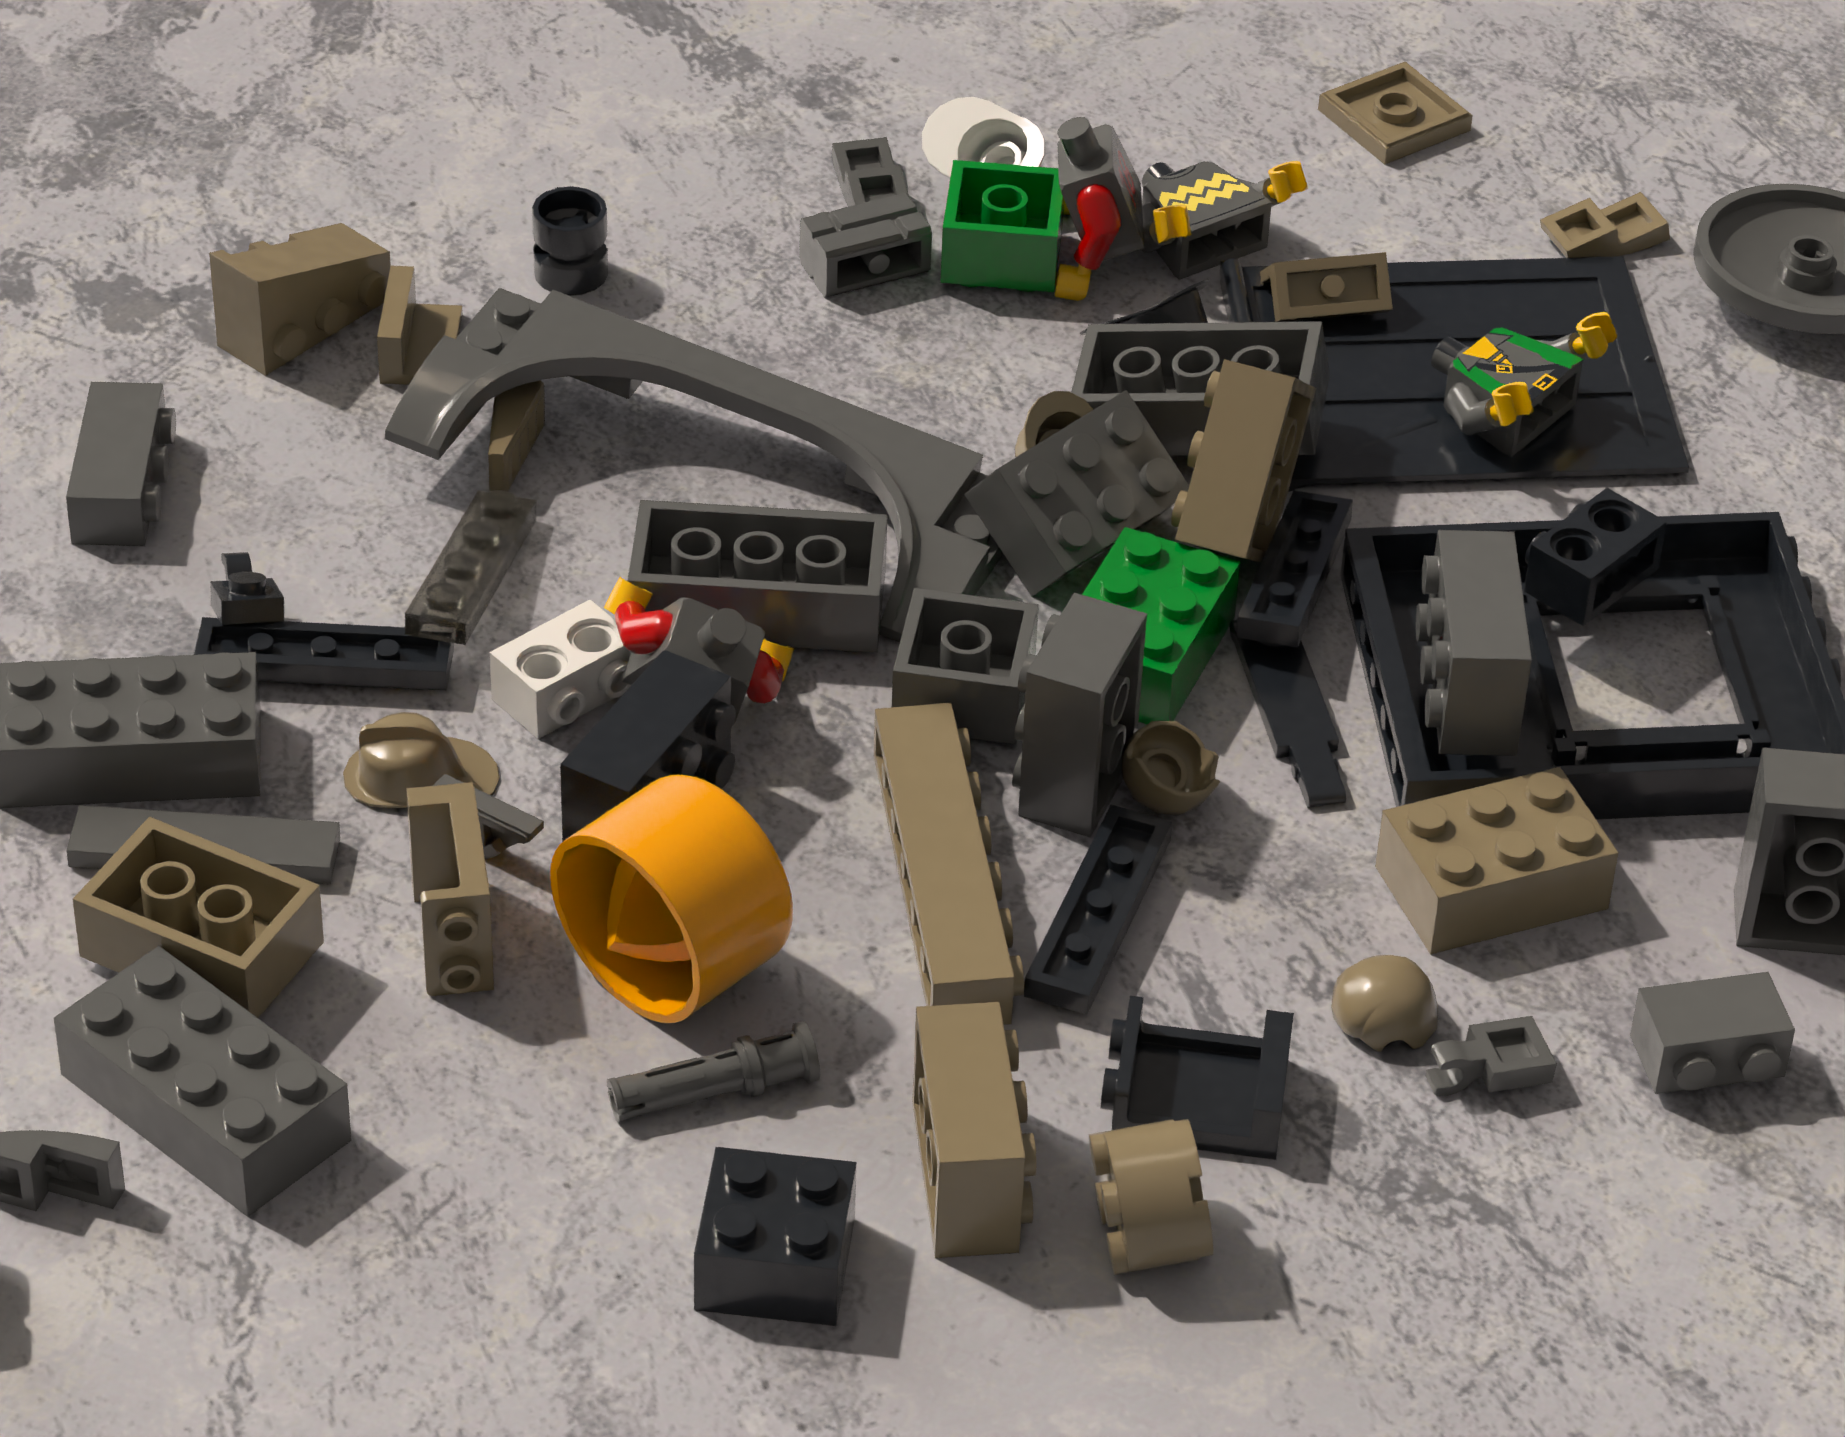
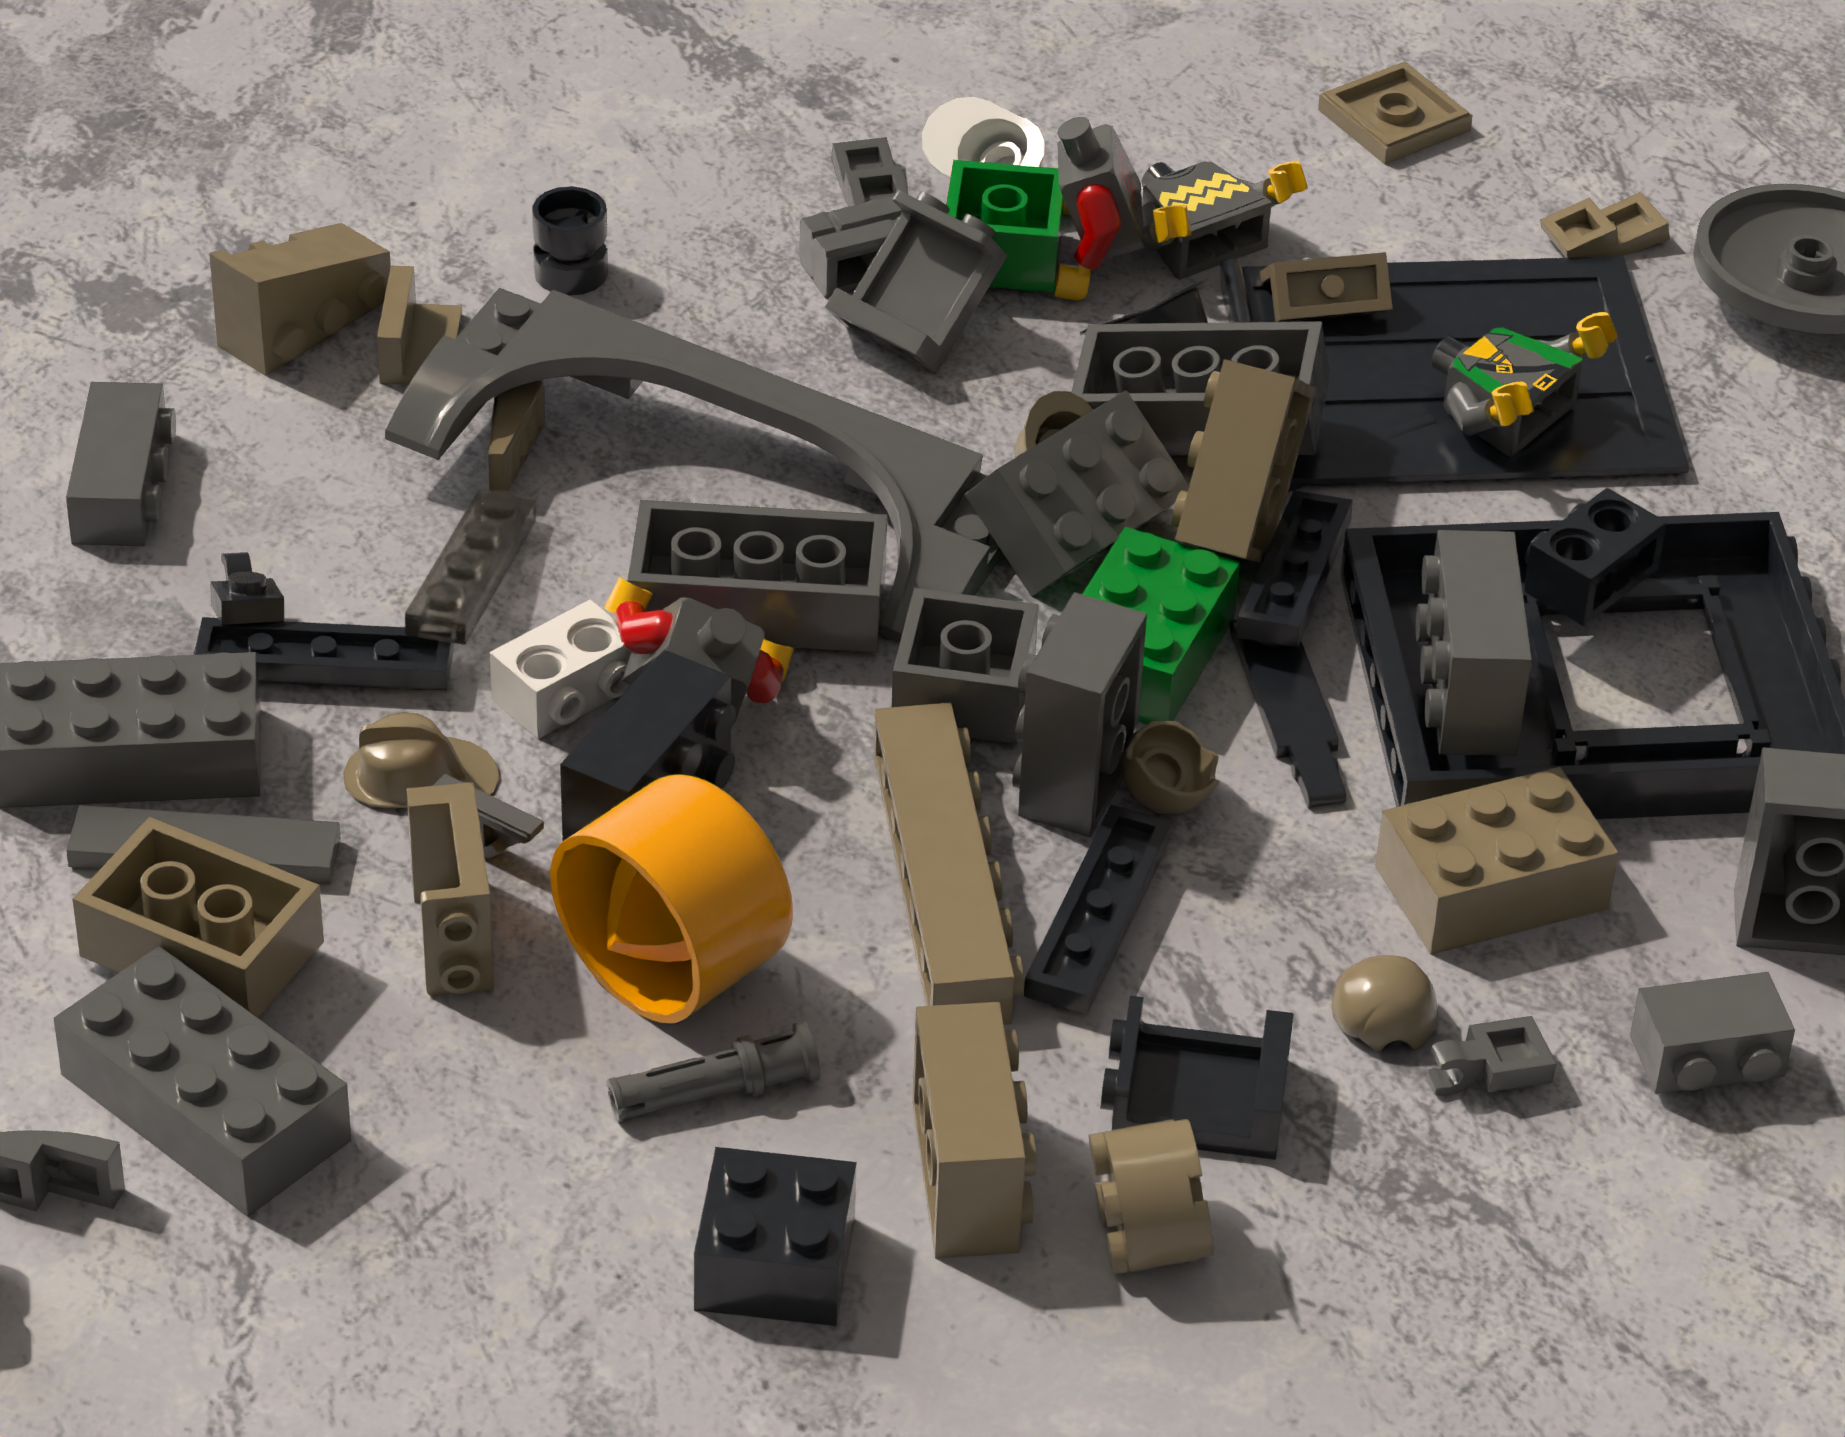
none -> dark grey panel [825,190,1008,374]

